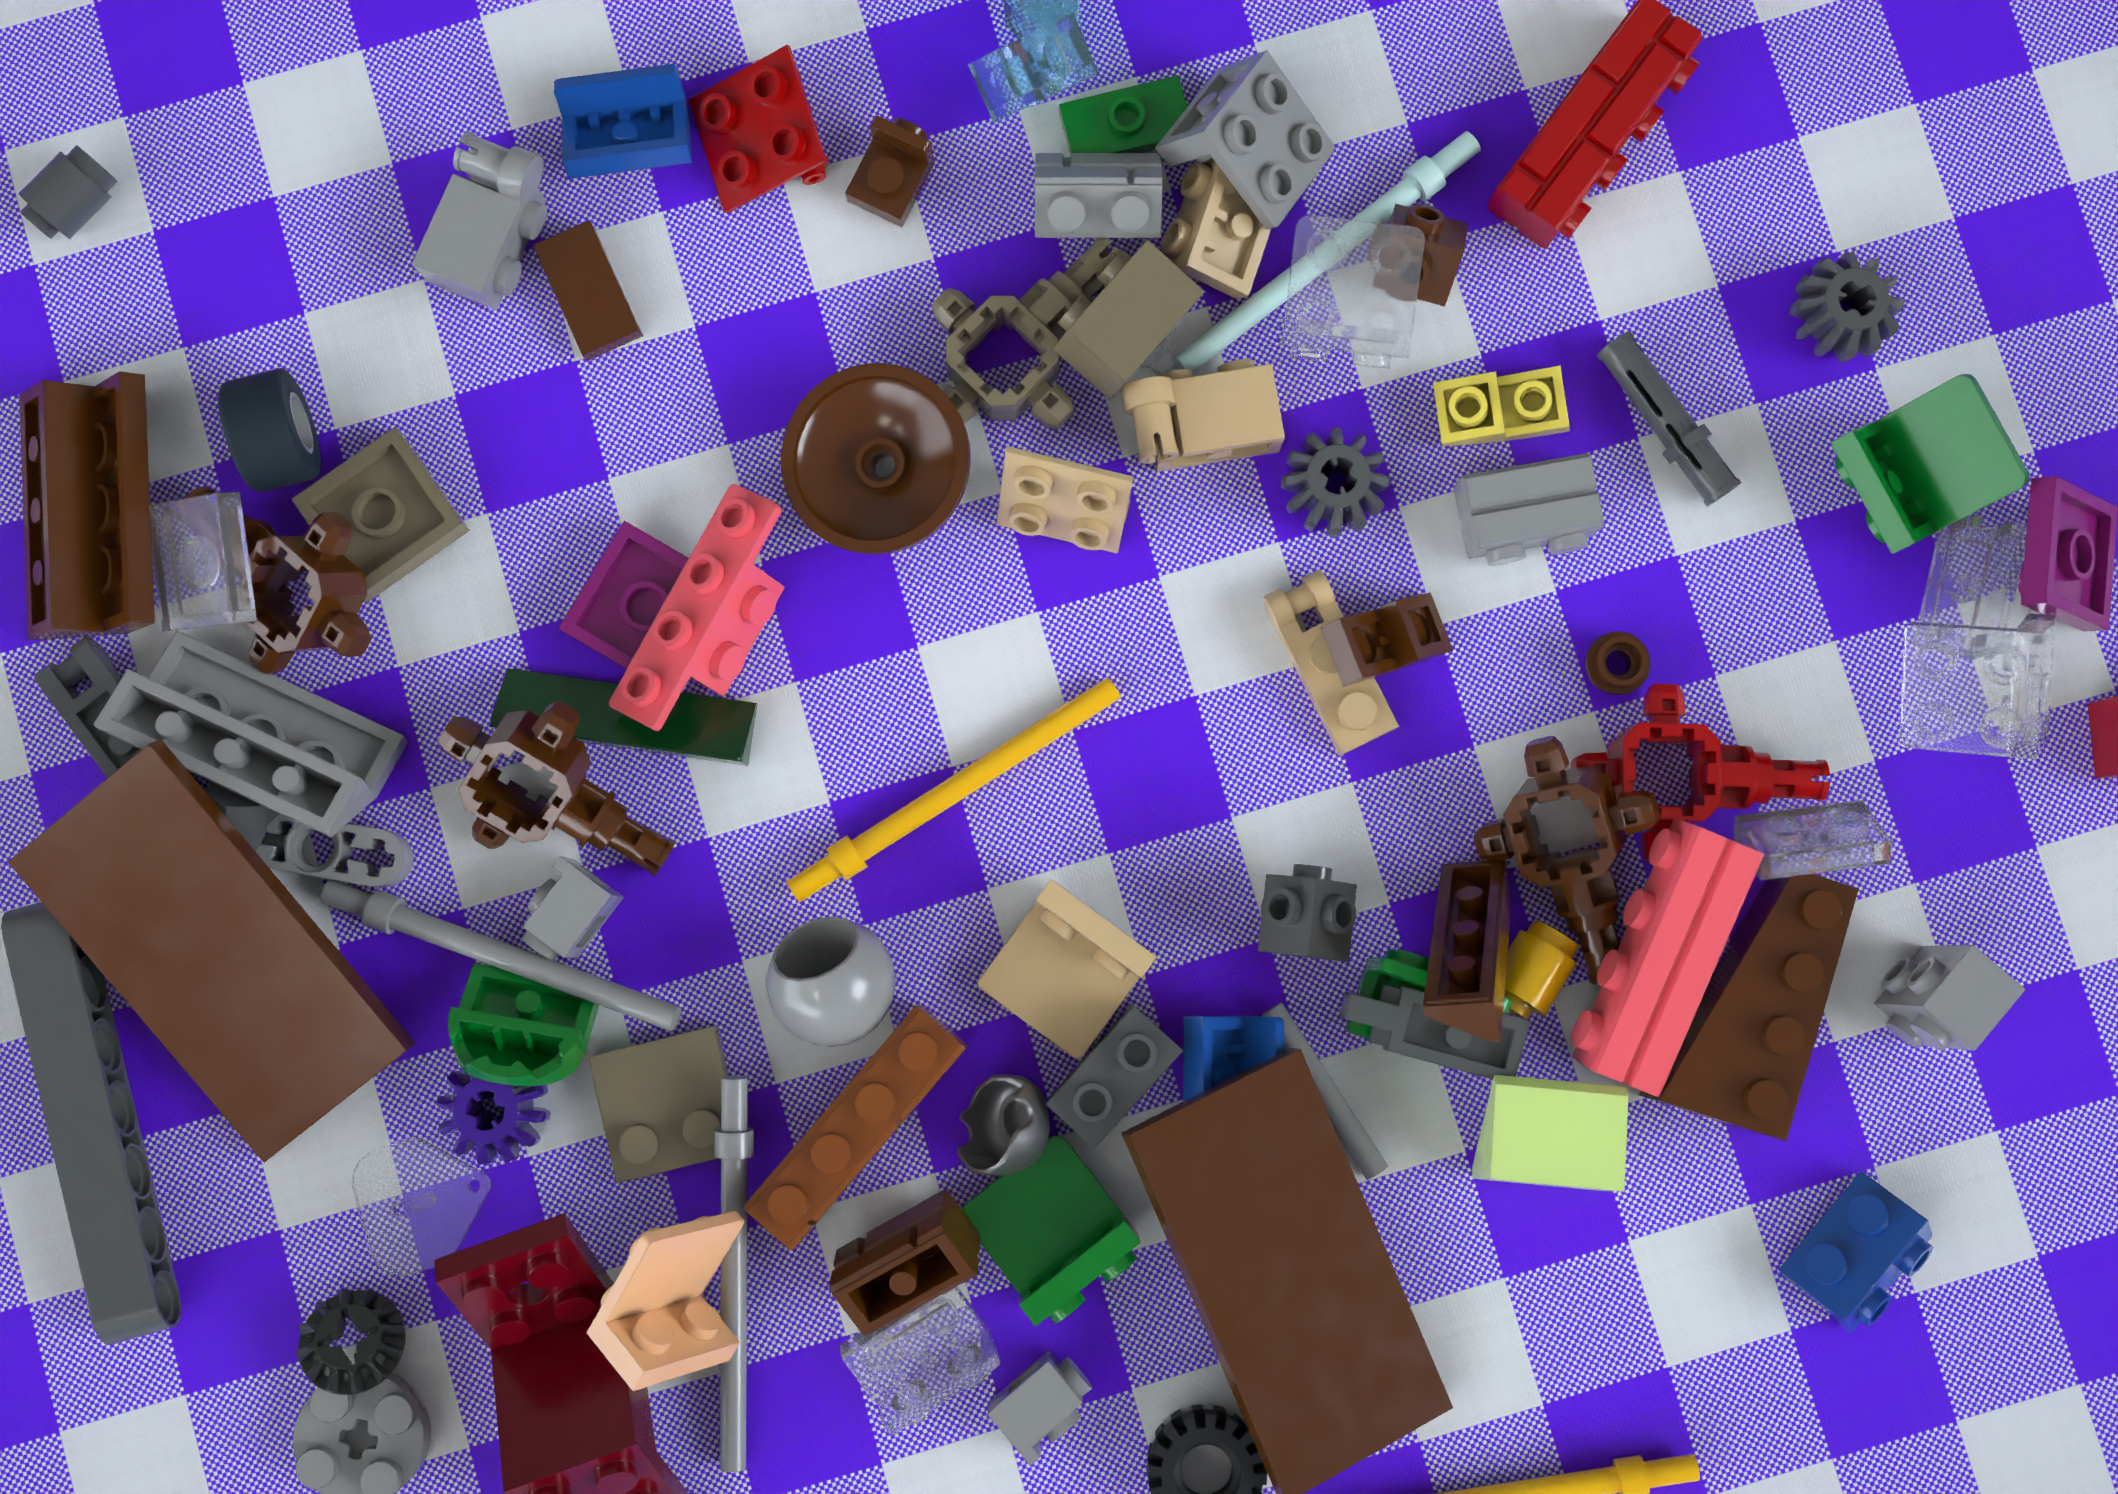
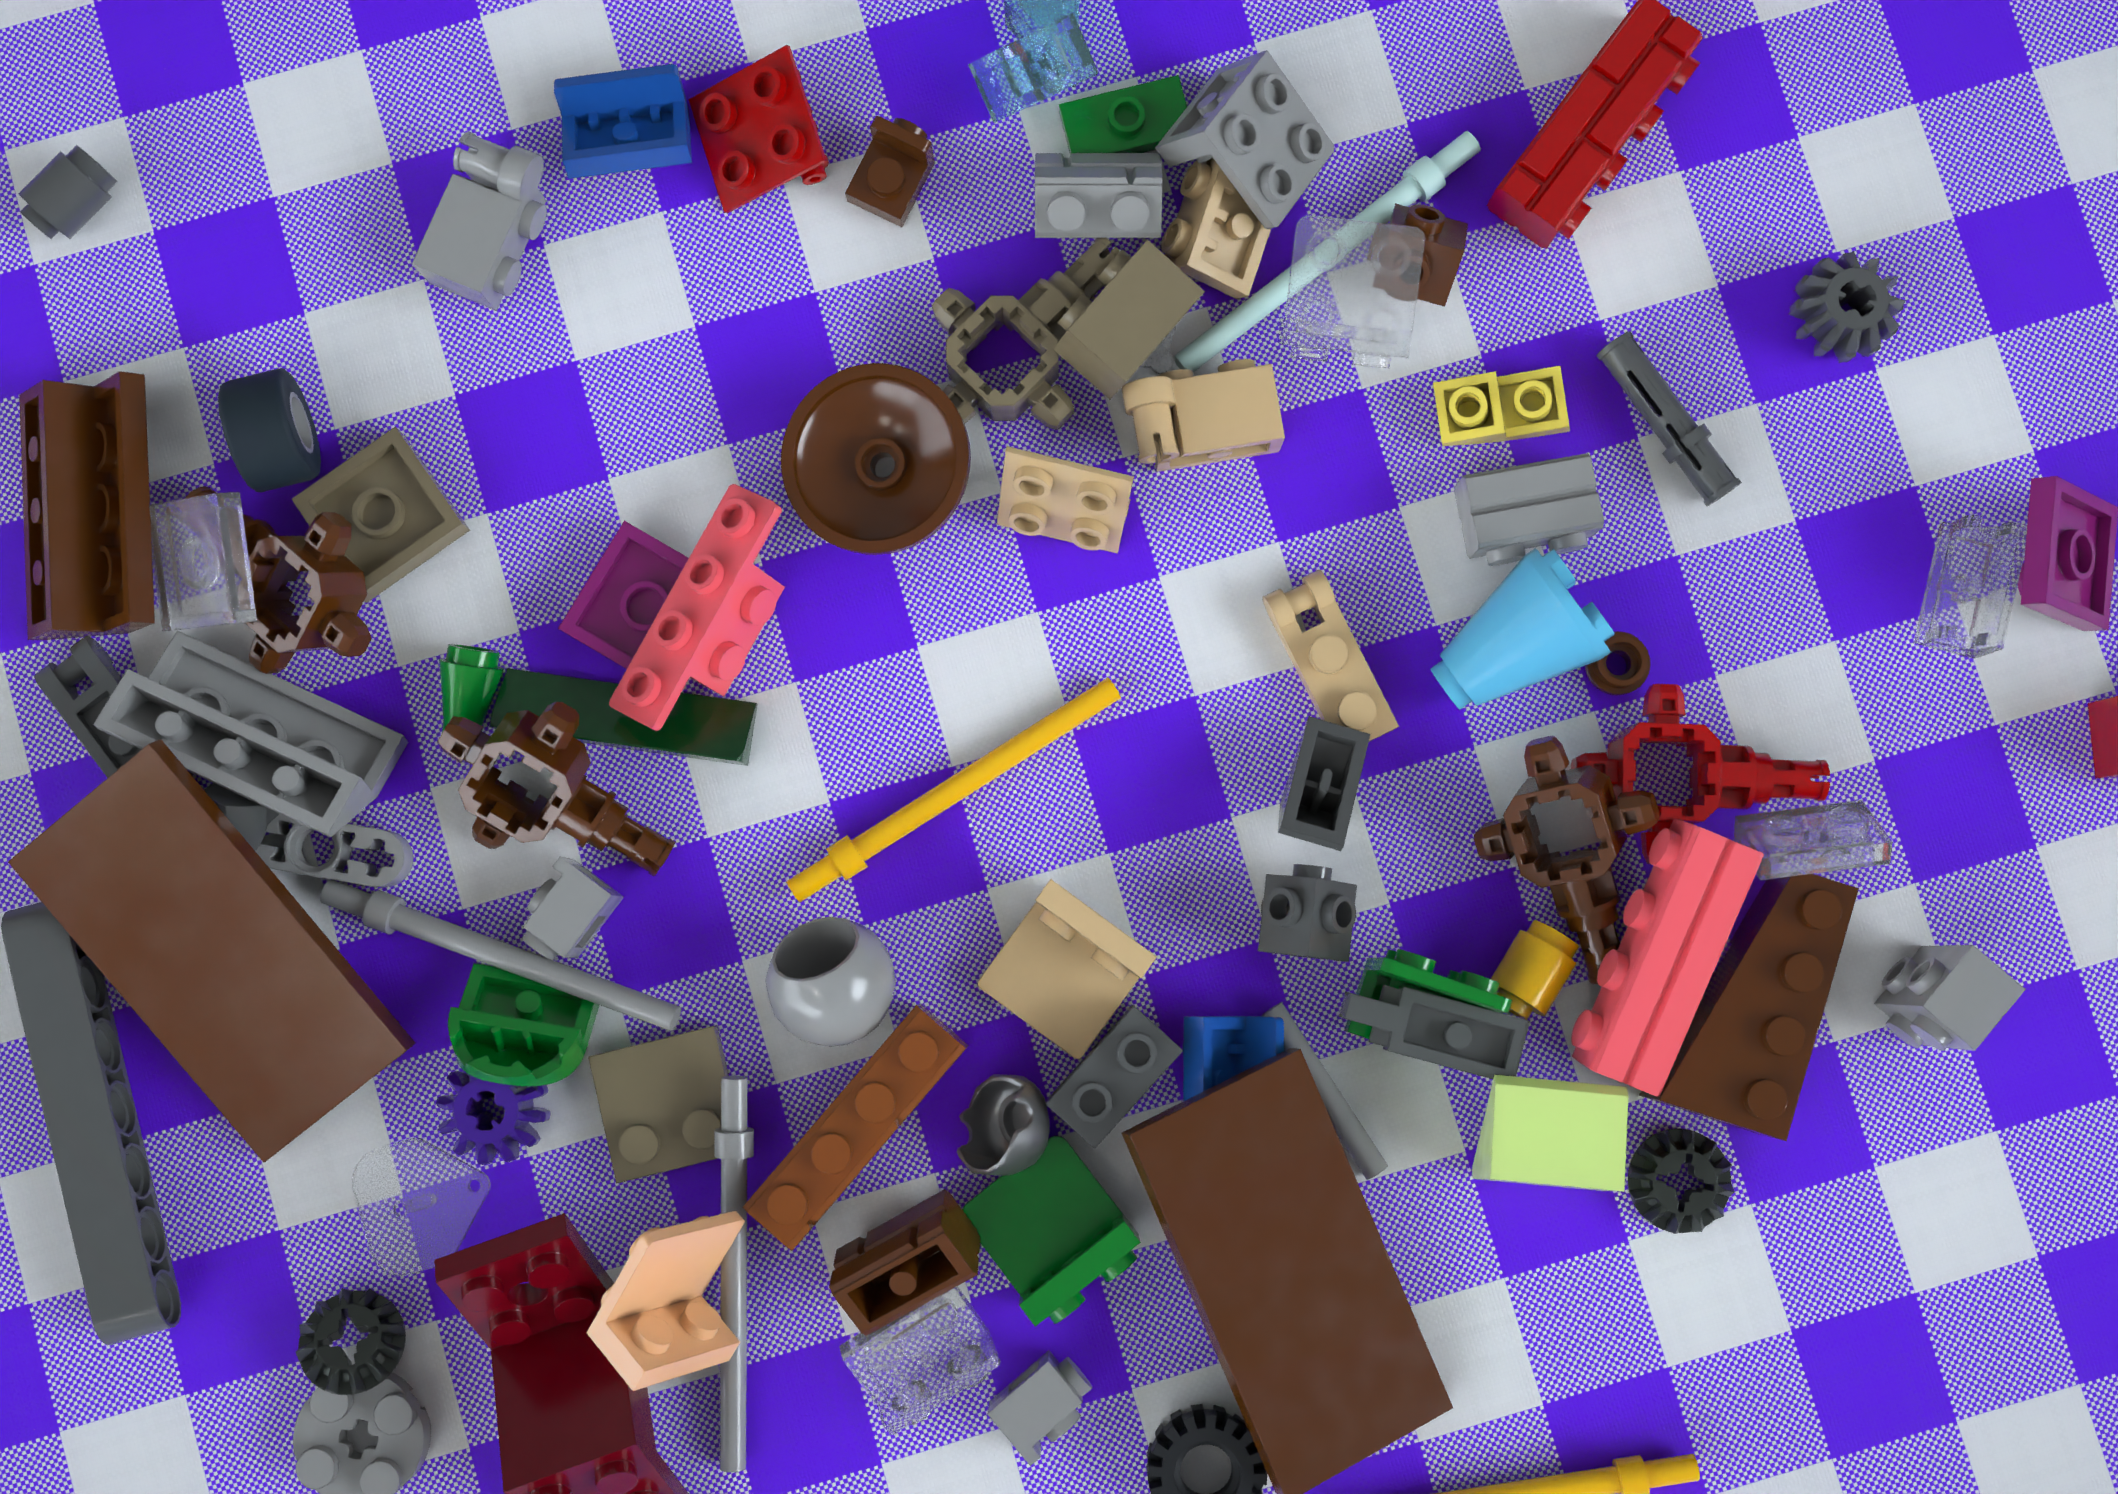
reddish brown tile [533,220,643,361] -> none
dark grey gear [1281,427,1390,537] -> none
reddish brown slope [1320,592,1453,687] -> none
reddish brown slope [1423,860,1512,1042] -> none
blue bracket [1778,1171,1934,1334] -> none
green bracket [1830,374,2029,554] -> none
clear bracket [1899,613,2056,760] -> none
none -> green cone [439,644,504,732]
none -> dark grey slope [1278,716,1370,851]
none -> medium azure cone [1430,548,1615,710]
none -> pearl dark grey gear [1628,1129,1735,1234]

